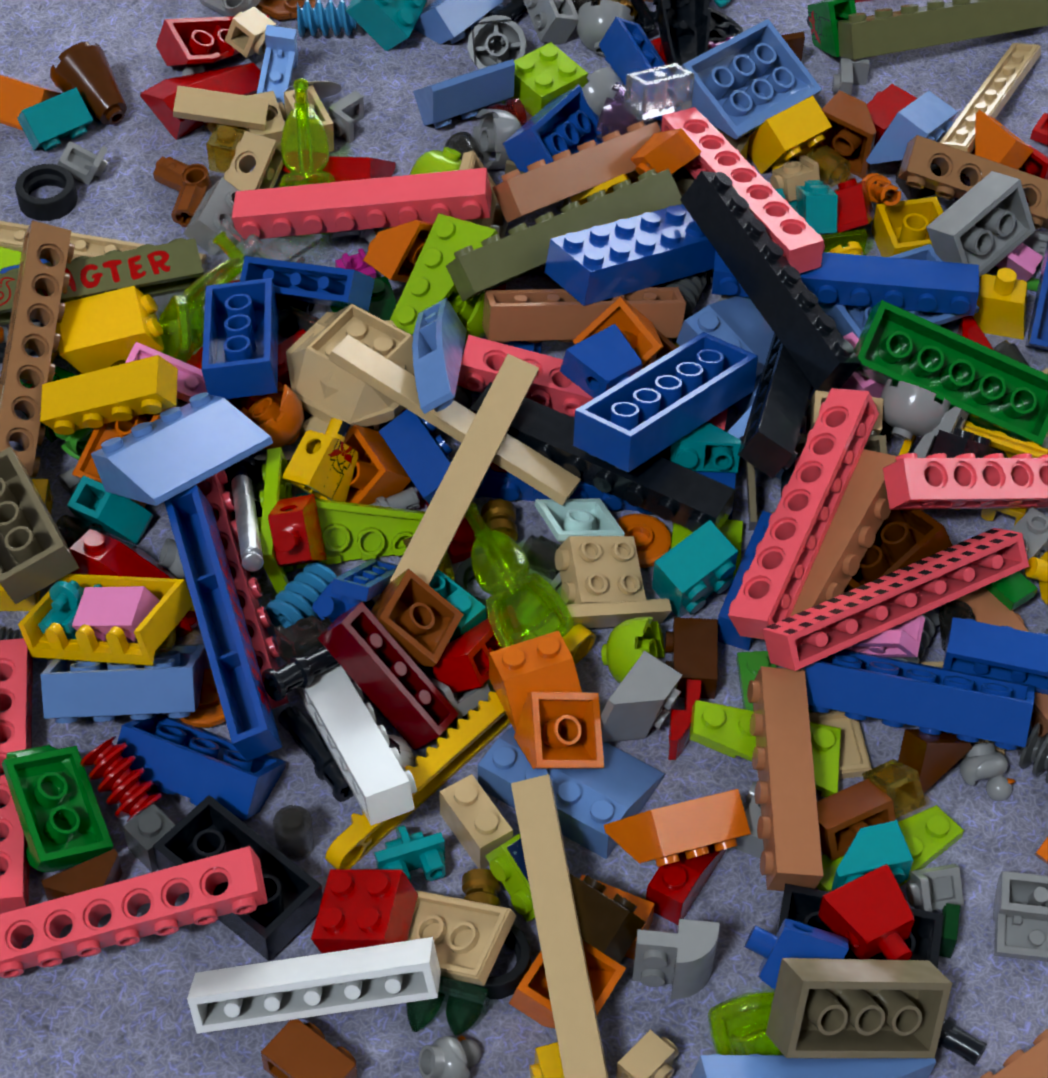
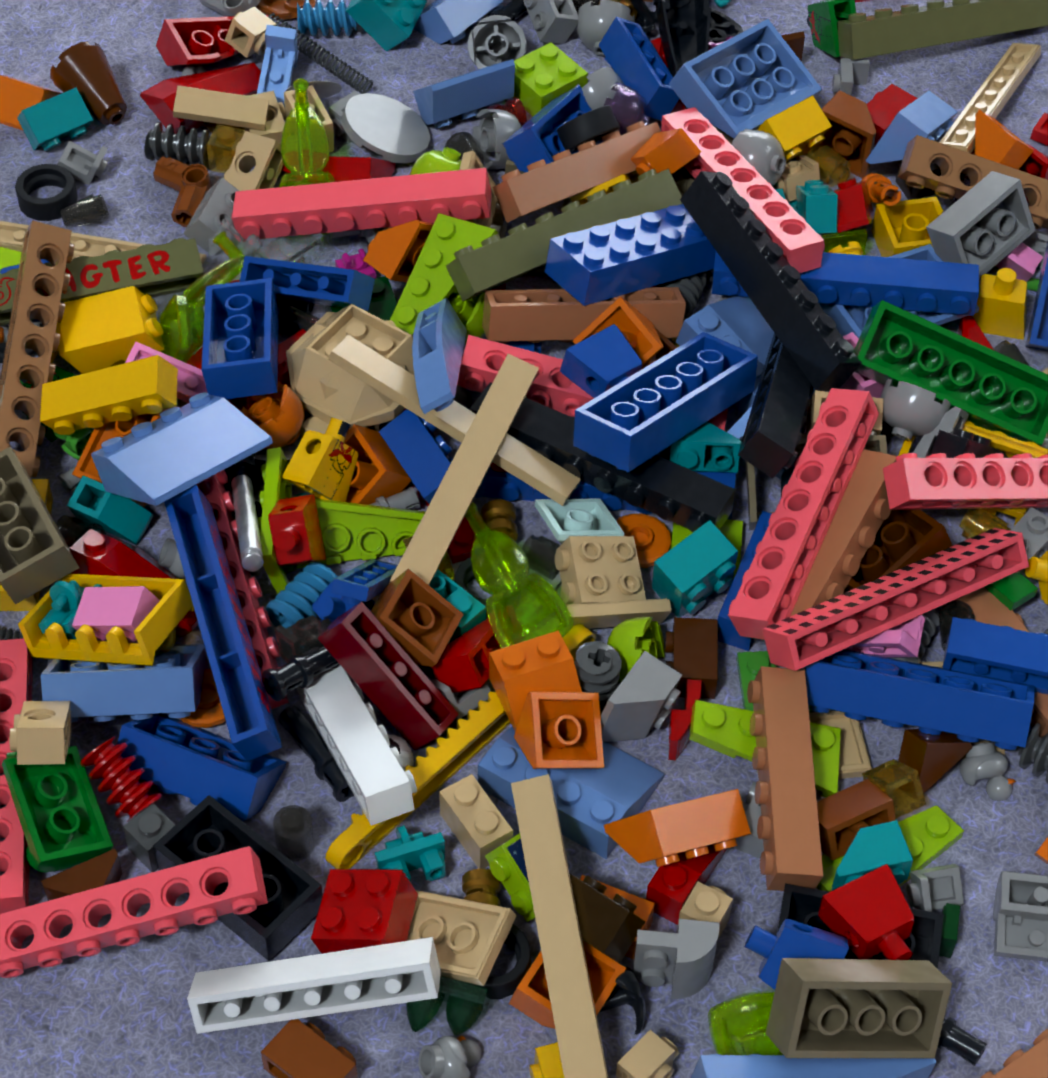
clear brick [624,63,695,121] -> none
none -> tan brick [9,701,71,765]
none -> clear smoke cone [60,193,109,228]
none -> dark grey piece [144,122,213,169]
none -> dark grey piece [264,13,373,94]
none -> tile [341,93,430,163]
none -> black tyre [557,105,620,152]
none -> dark grey piece [574,641,622,716]
none -> black plant [600,967,646,1035]
none -> tan brick [676,881,733,939]
none -> light grey cylinder [731,129,786,186]
none -> clear yellow brick [959,509,1011,539]

